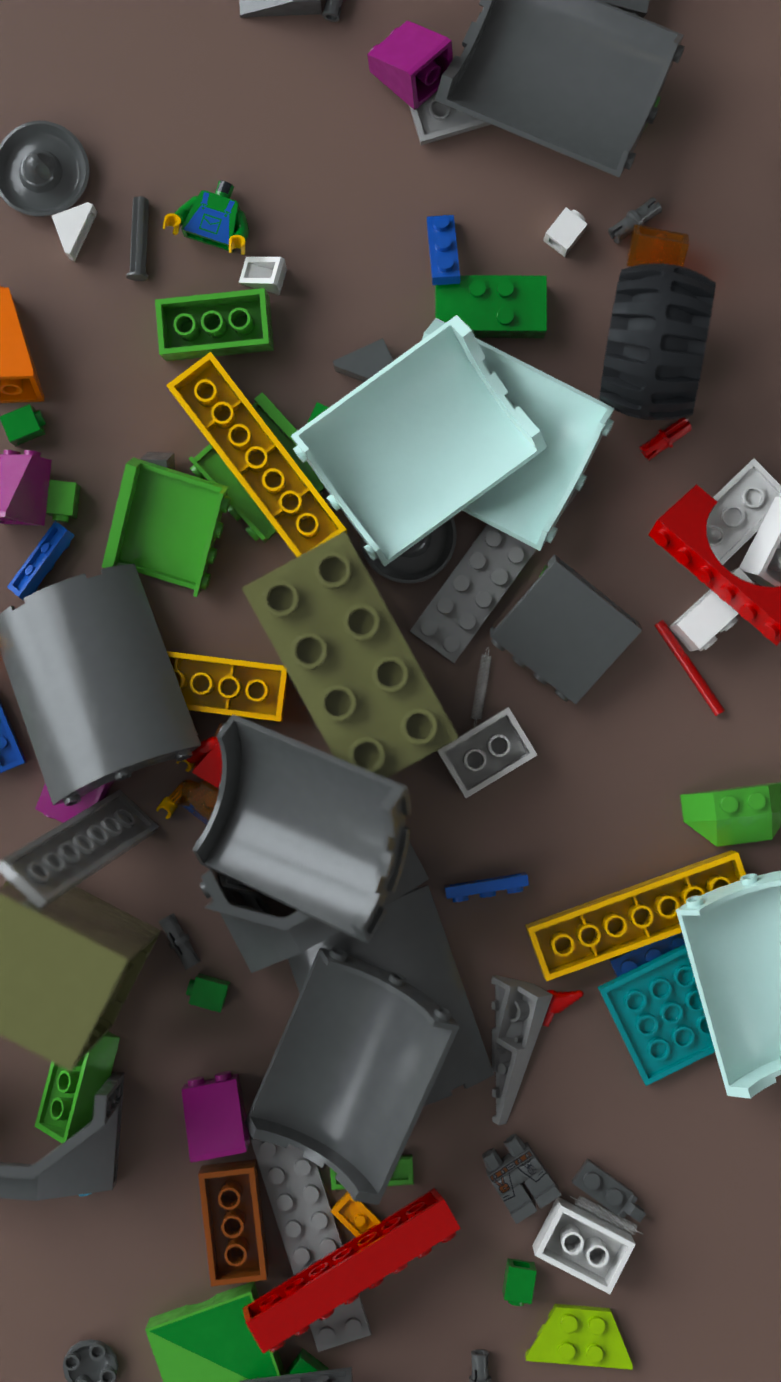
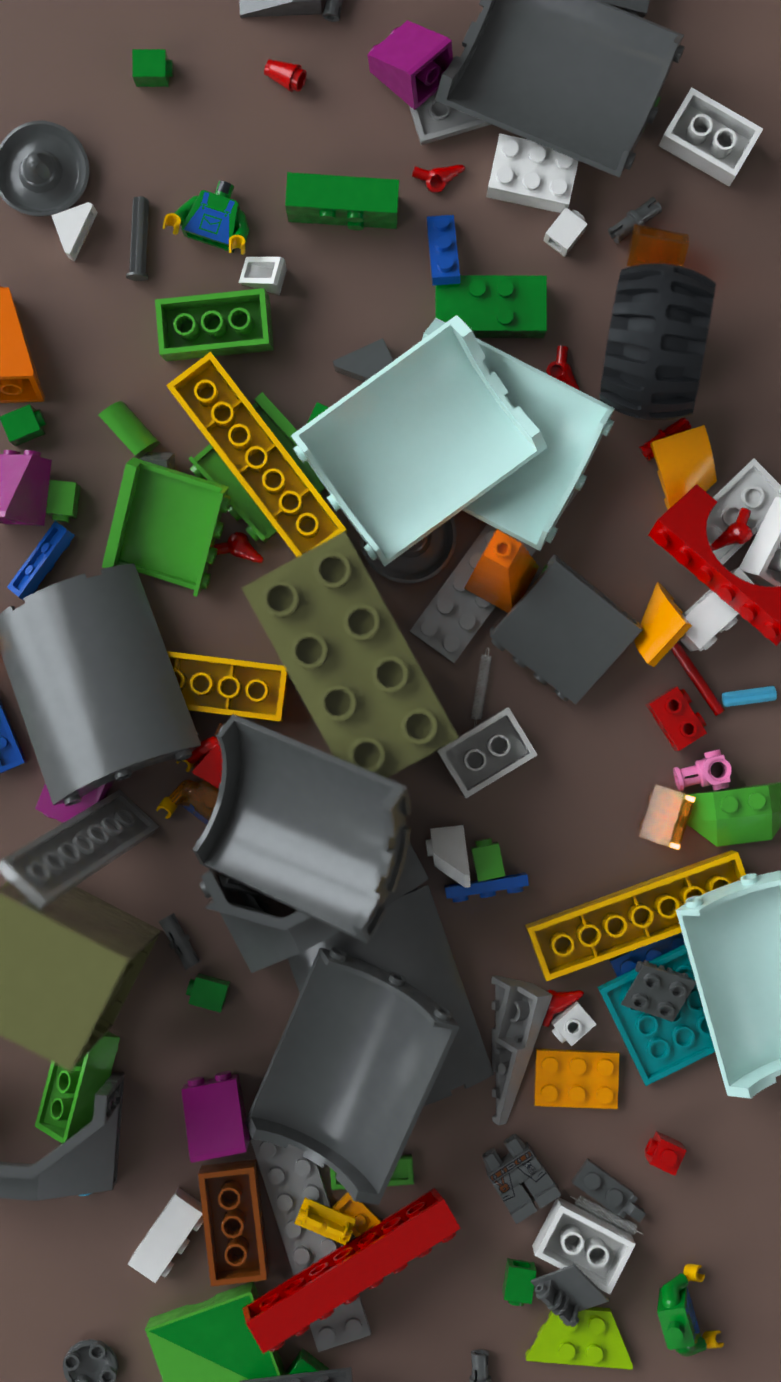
none -> bright green brick [99,401,160,459]
none -> white brick [128,1188,203,1283]
none -> green brick [132,49,174,87]
none -> red animal [213,532,264,563]
none -> red cone [264,59,307,92]
none -> green brick [285,172,399,230]
none -> yellow hinge [294,1197,356,1245]
none -> red animal [412,165,465,193]
none -> white slope [426,825,471,888]
none -> orange slope [464,529,539,613]
none -> bright green brick [470,838,505,882]
none -> white brick [486,133,579,213]
none -> dark grey hinge [531,1264,609,1327]
none -> light orange plate [534,1049,620,1109]
none -> red animal [546,346,580,390]
none -> white brick [551,1001,597,1046]
none -> dark grey hinge [621,960,696,1022]
none -> light orange slope [634,582,692,667]
none -> clear orange brick [639,784,696,850]
none -> red brick [645,686,707,751]
none -> red brick [645,1131,687,1176]
none -> light orange slope [650,425,717,510]
none -> green torso [657,1264,724,1357]
none -> white brick [659,87,763,186]
none -> bright pink connector [673,749,732,792]
none -> red animal [710,508,753,551]
none -> medium azure axle [722,686,777,707]

